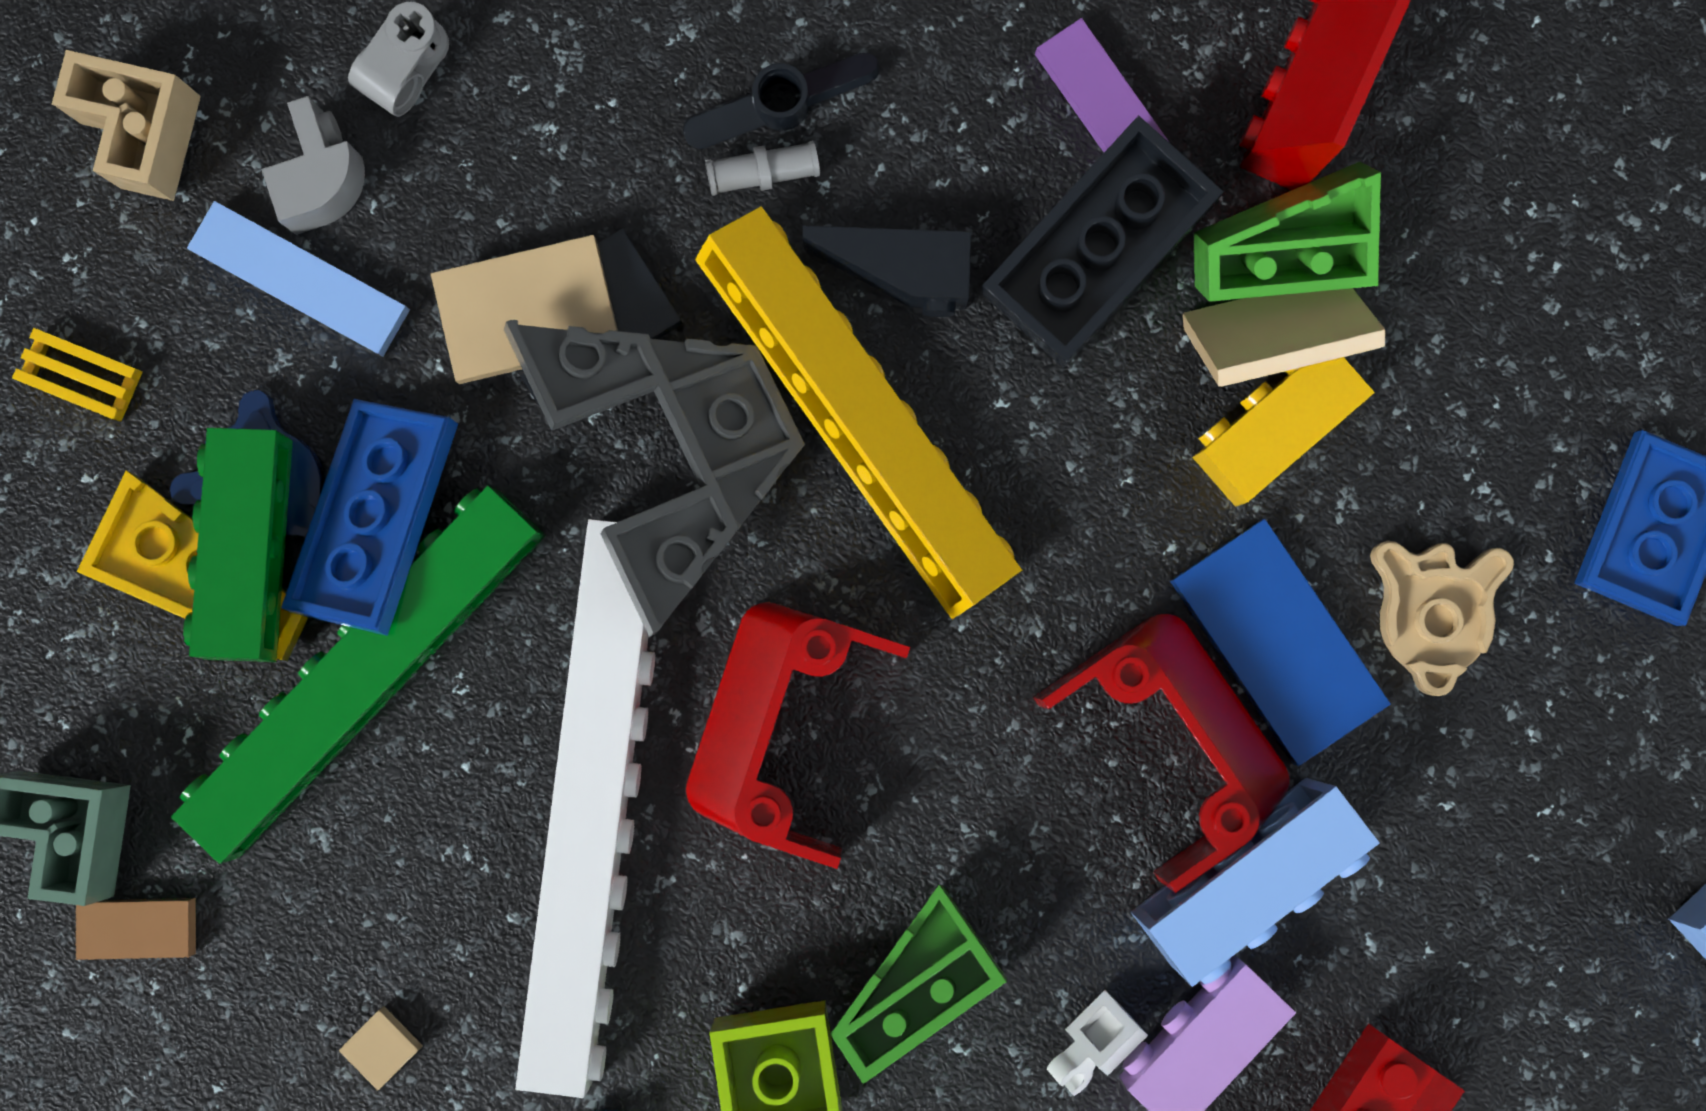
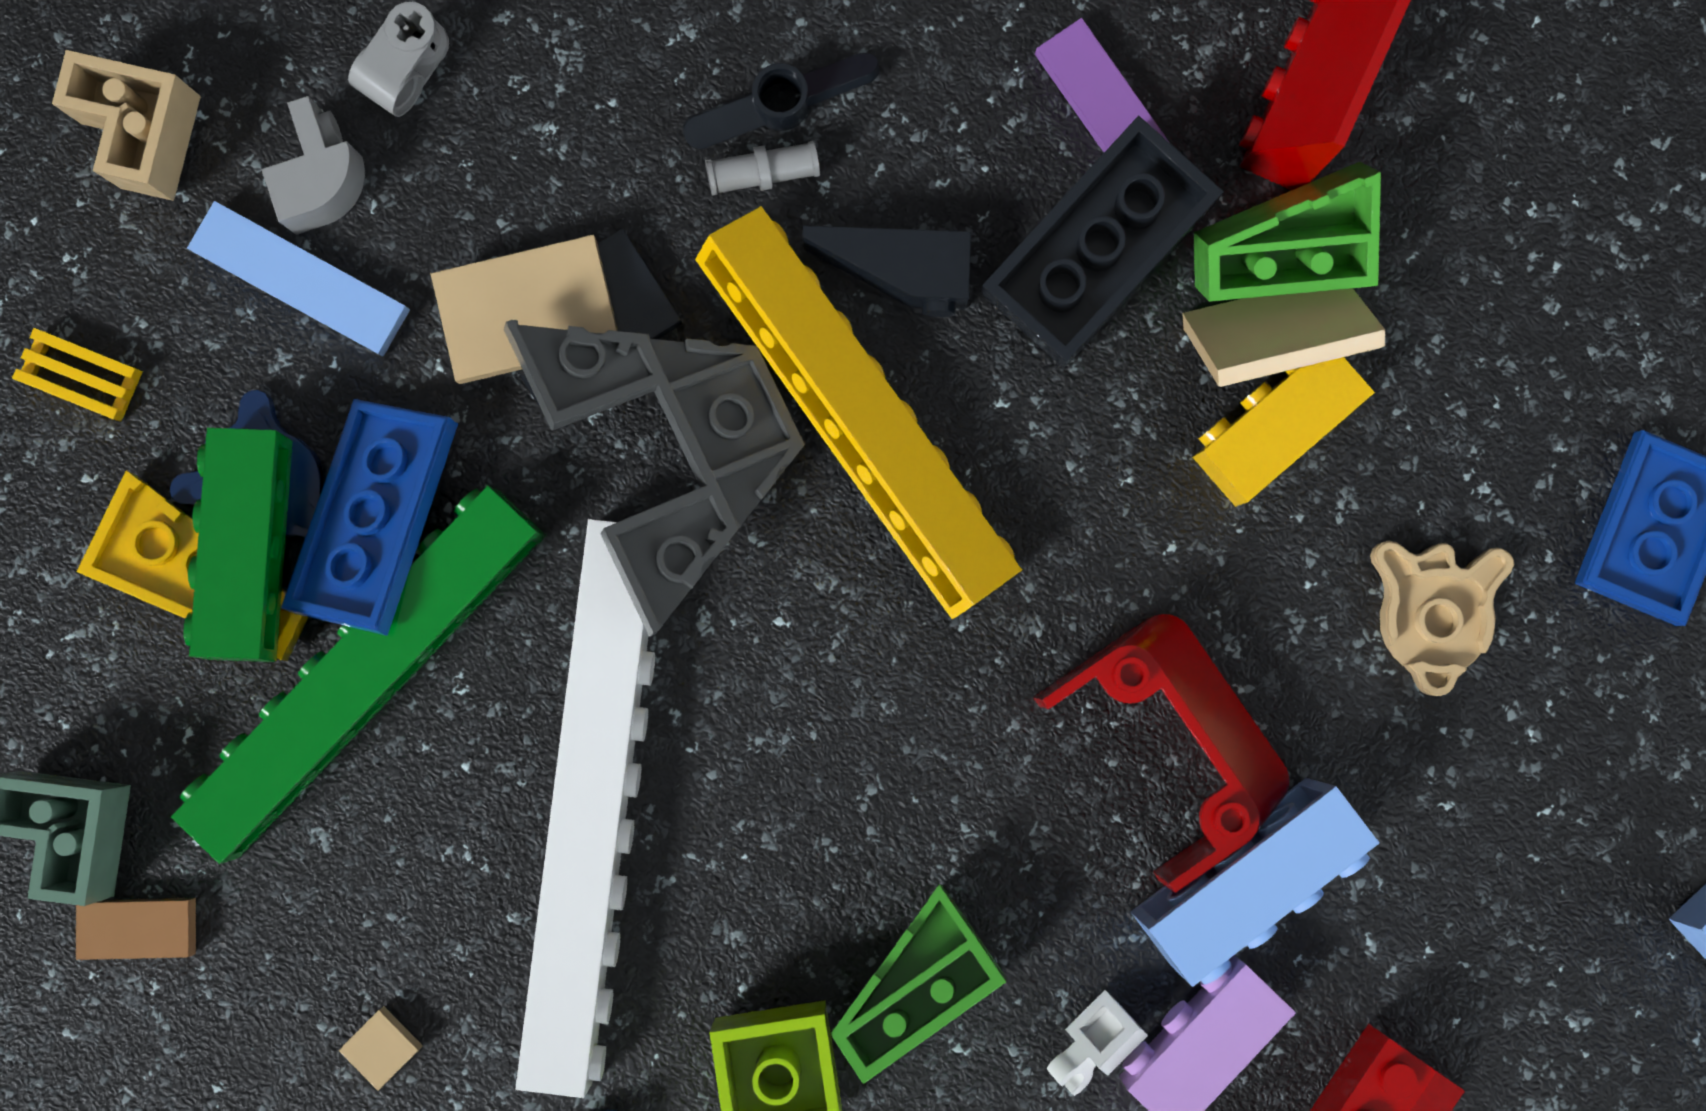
red windscreen [686,602,910,869] -> none
blue tile [1170,519,1390,766] -> none

